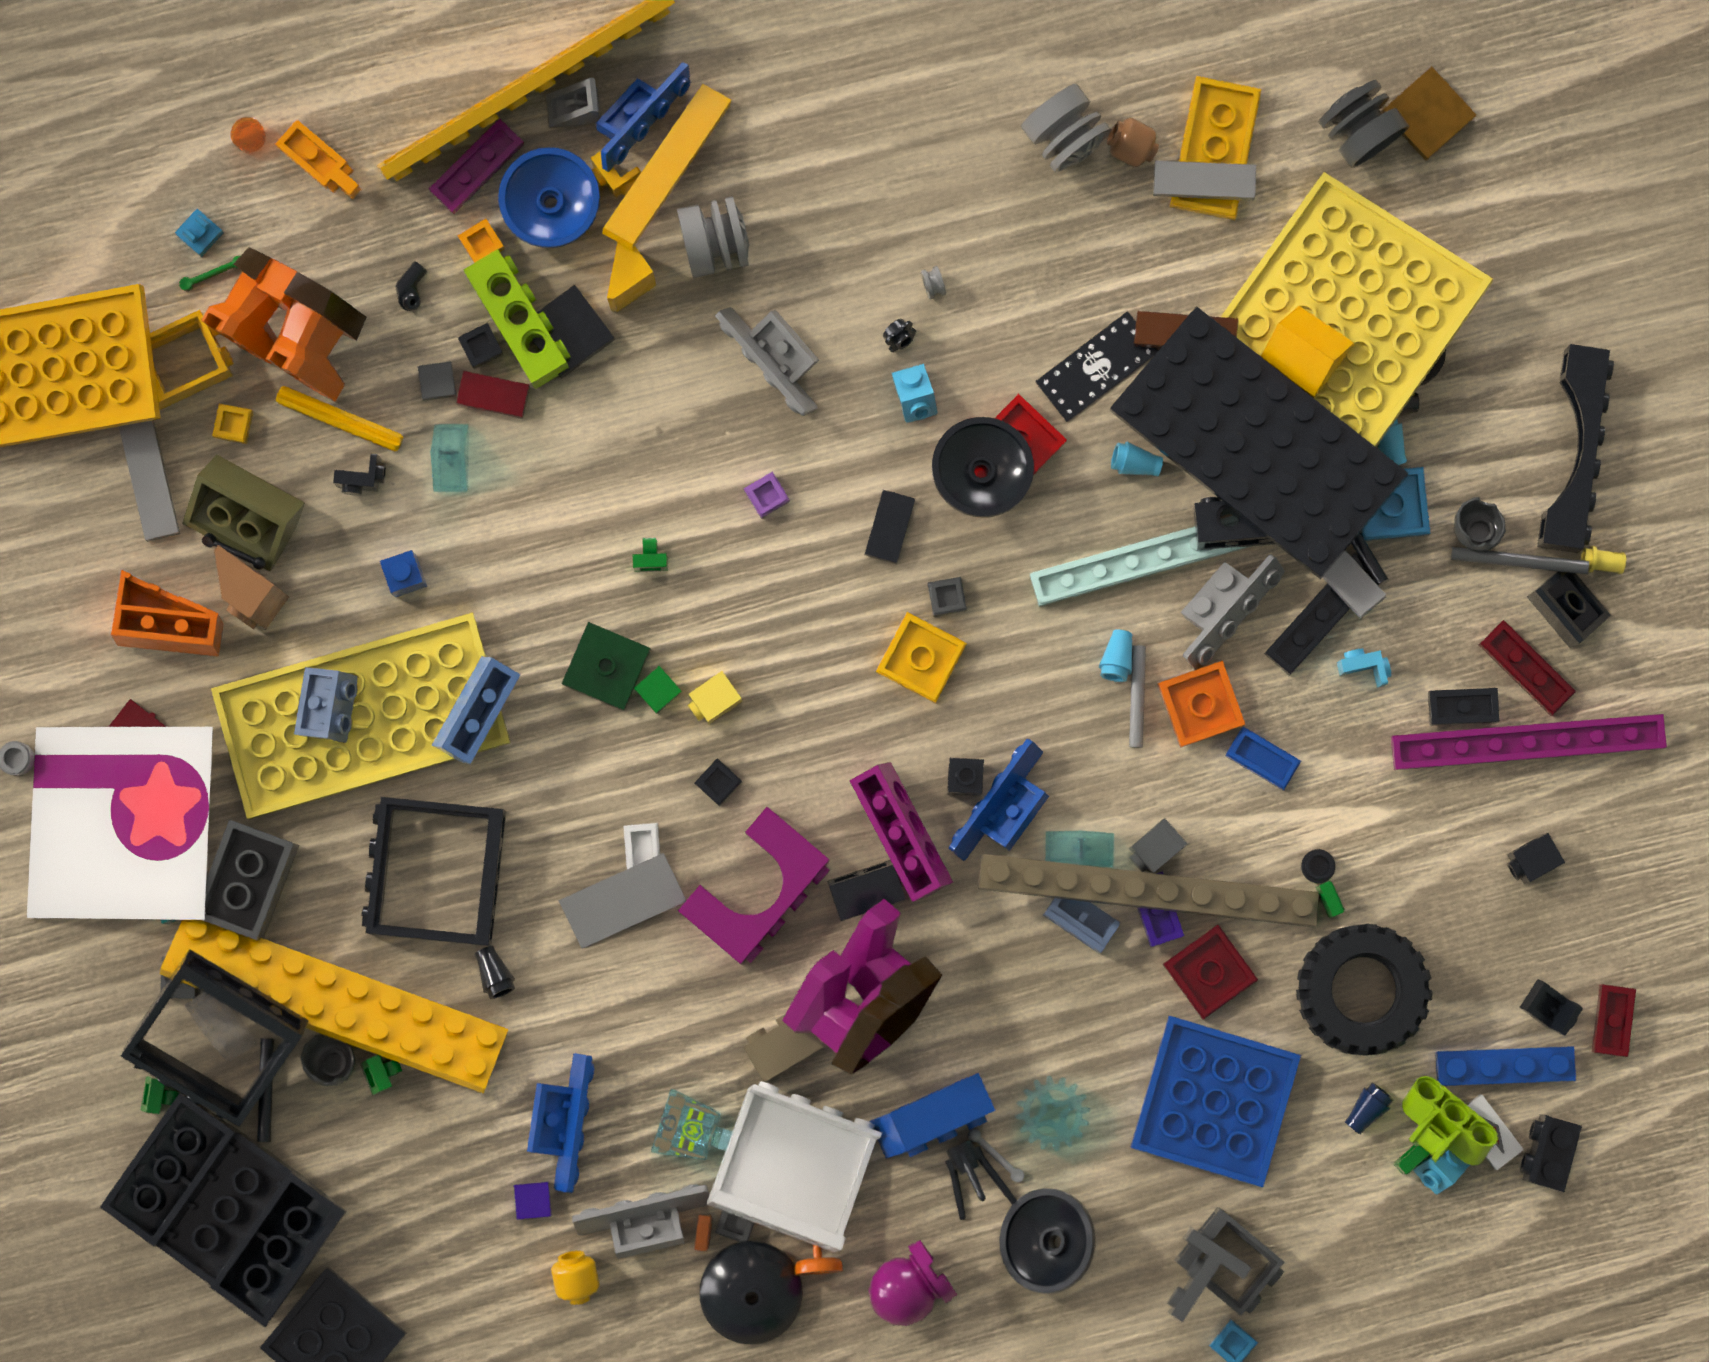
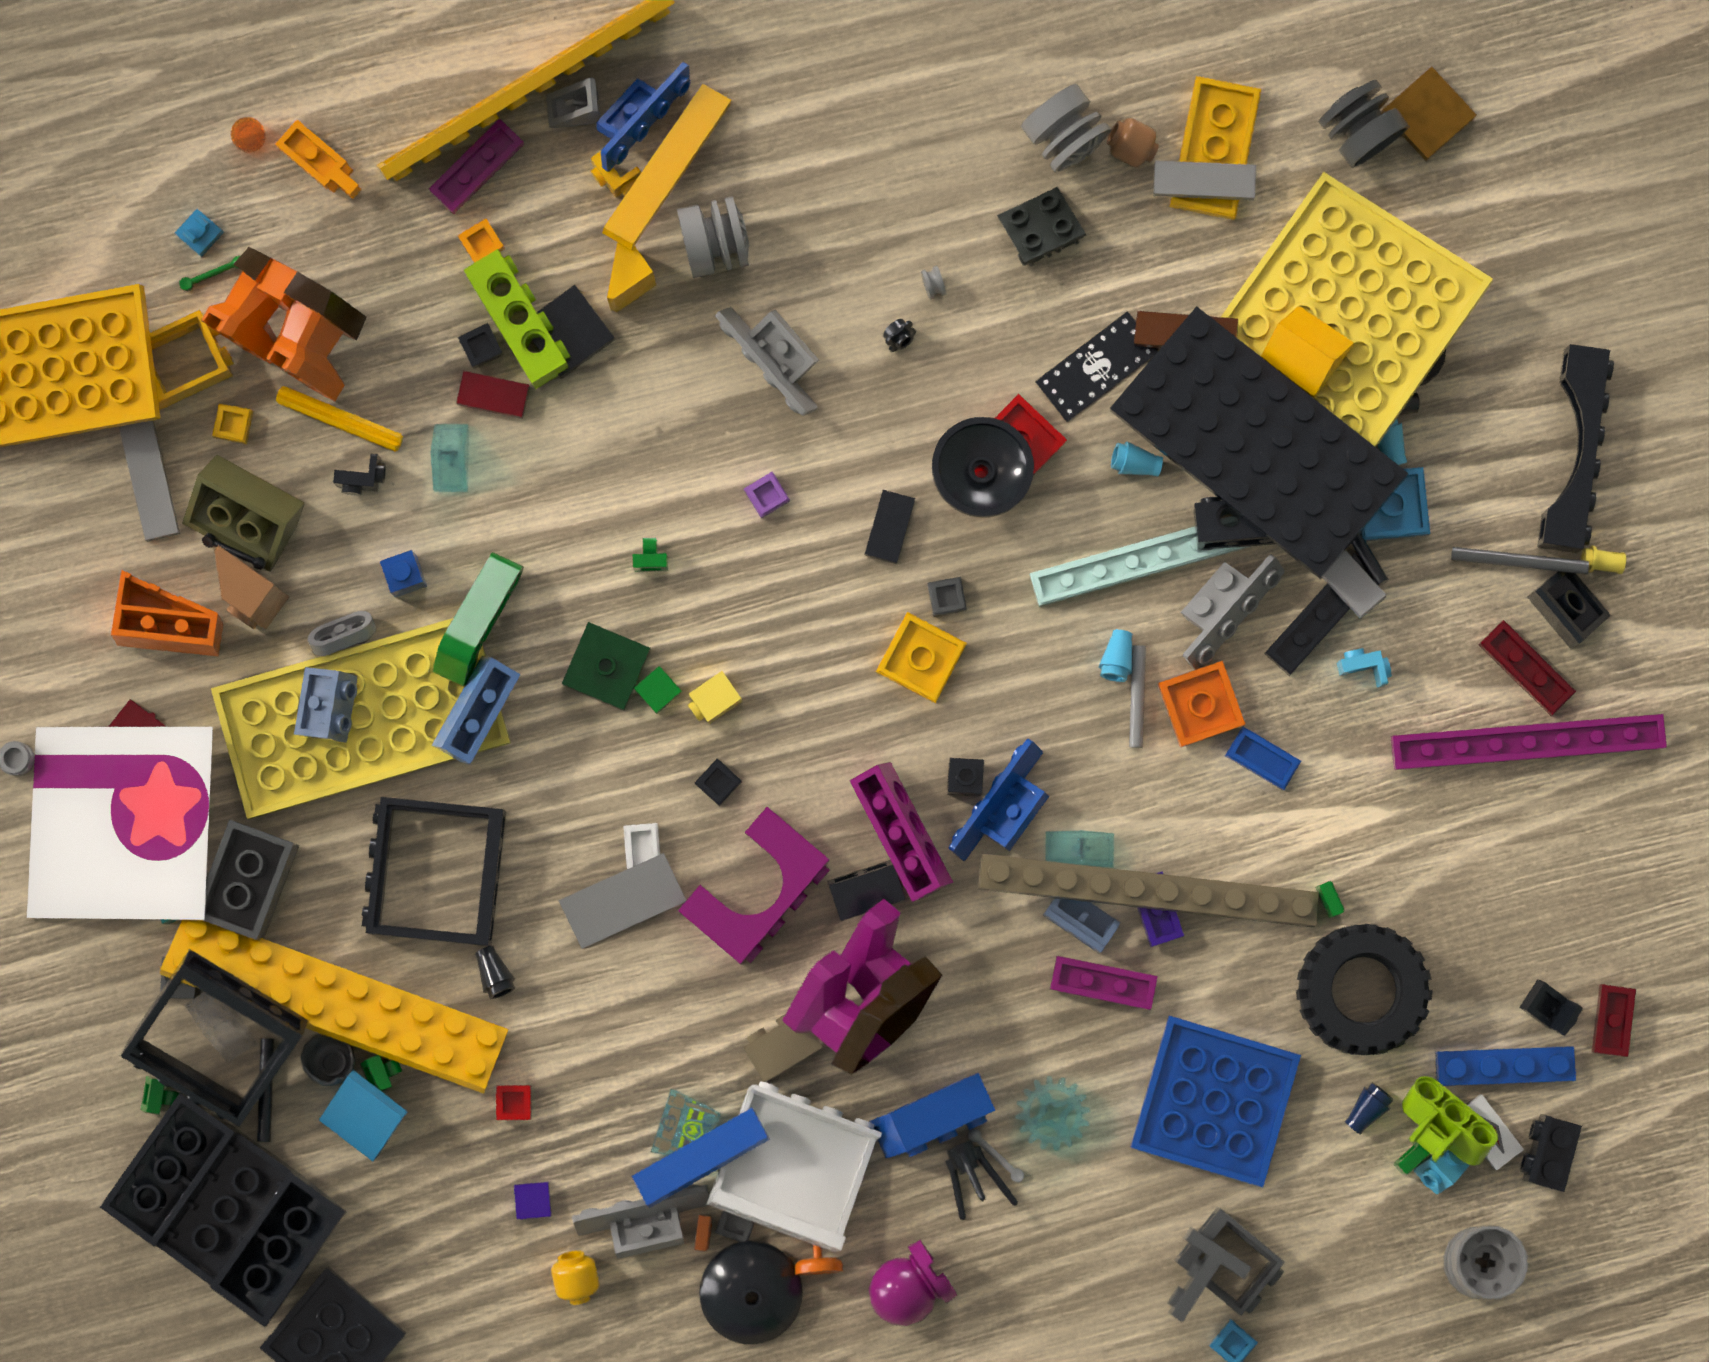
black arm [396,261,427,311] -> none
dark grey tile [418,361,457,401] -> none
blue dish [498,147,600,248] -> none
blue bracket [527,1053,594,1193] -> none
medium azure bracket [892,364,938,423] -> none
black dish [999,1188,1096,1293] -> none
dark grey slope [1129,818,1187,873] -> none
dark red tile [1162,925,1258,1020] -> none
black plate [1301,849,1336,883] -> none
black plate [1428,688,1500,726] -> none
dark grey hair [1454,497,1506,551] -> none
black brick [1507,833,1565,884] -> none
none -> light grey plate [308,611,376,656]
none -> dark azure tile [319,1070,408,1161]
none -> beam [433,552,524,687]
none -> red plate [496,1085,532,1120]
none -> blue tile [632,1108,770,1208]
none -> pearl dark grey hinge [997,187,1086,266]
none -> magenta plate [1050,956,1158,1010]
none -> light grey wheel [1443,1226,1528,1299]

